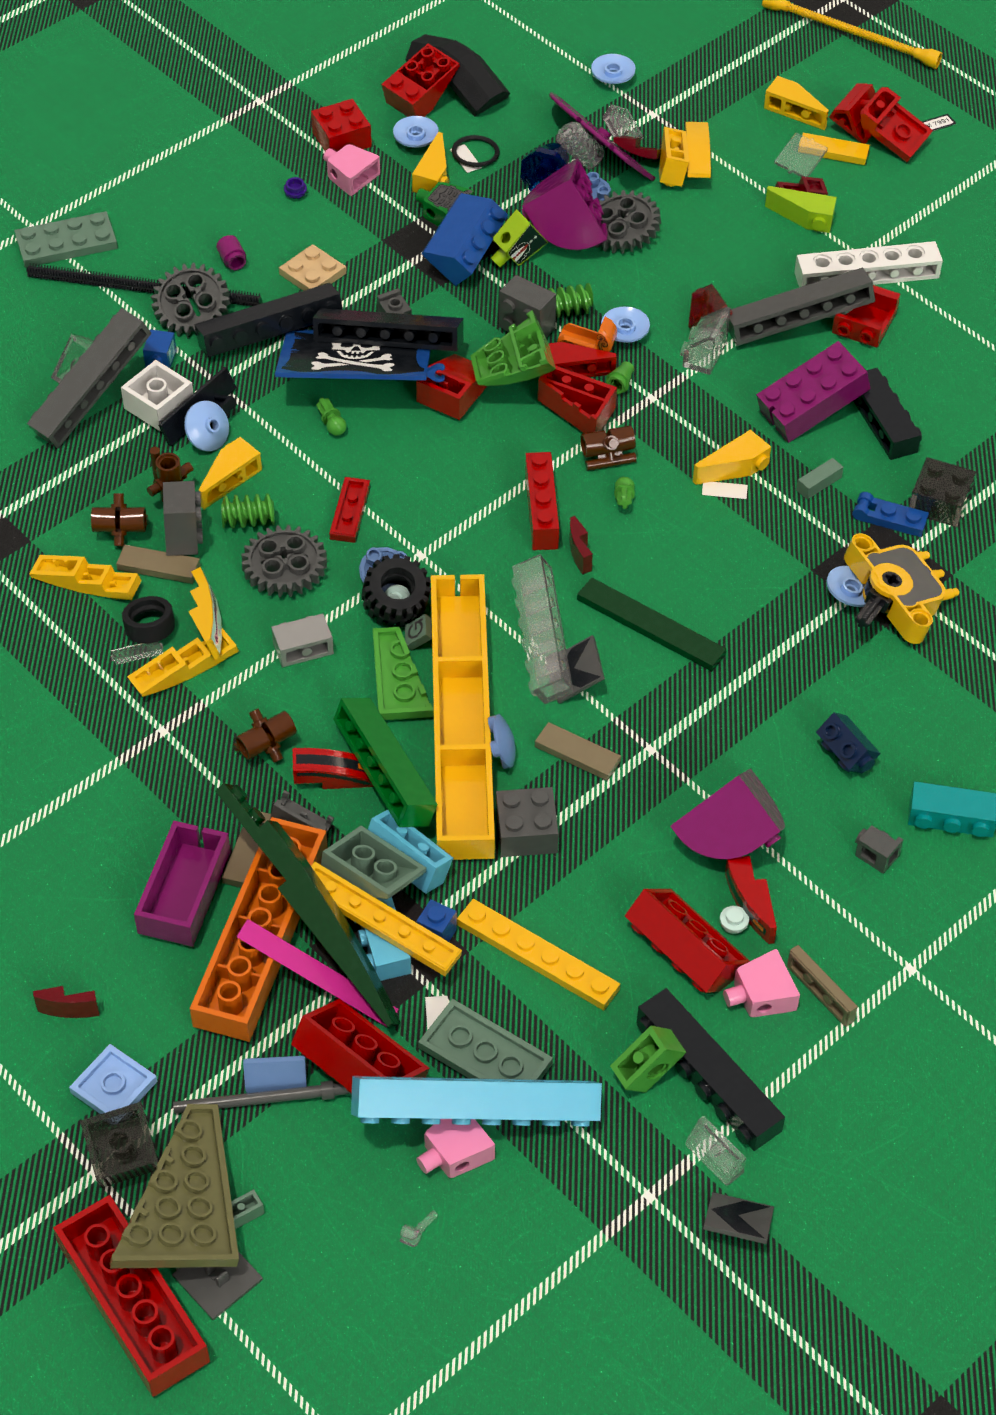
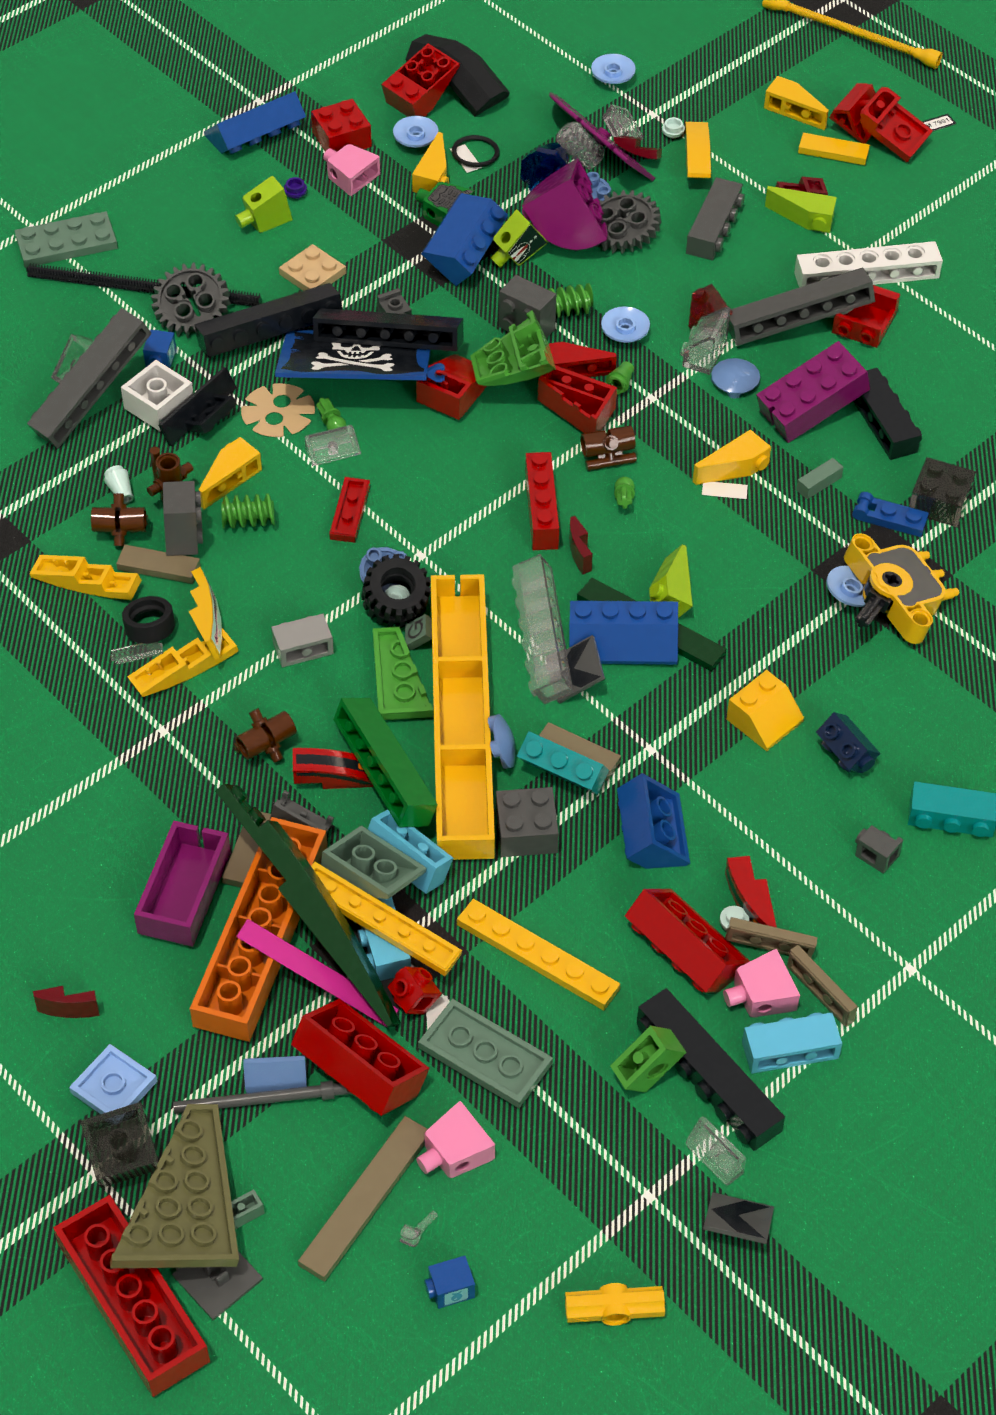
light blue dish [184,401,229,451] -> none
magenta brick [216,235,246,270] -> none
dark grey gear [241,525,327,598] -> none
medium azure brick [351,1076,602,1126] -> none
blue brick [416,899,457,942] -> none
orange animal [557,316,617,352] -> none
yellow slope [659,127,689,187] -> none
magenta brick [670,768,785,859] -> none
clear piece [774,133,828,177] -> none
none -> light aqua cone [104,465,134,504]
none -> blue slope [204,91,306,155]
none -> lime torso [235,176,293,233]
none -> tan piece [241,383,315,437]
none -> dark tan tile [298,1116,428,1282]
none -> clear slope [305,425,361,466]
none -> red brick [387,966,442,1014]
none -> blue brick [424,1256,475,1309]
none -> teal brick [517,731,610,795]
none -> yellow piece [565,1283,665,1326]
none -> blue slope [569,601,678,665]
none -> blue slope [617,773,690,869]
none -> lime slope [649,544,693,618]
none -> light aqua plate [662,117,685,138]
none -> dark grey brick [686,177,745,261]
none -> medium blue dish [711,358,760,398]
none -> dark tan tile [725,917,818,958]
none -> yellow slope [726,670,804,751]
none -> medium azure brick [742,1013,842,1074]

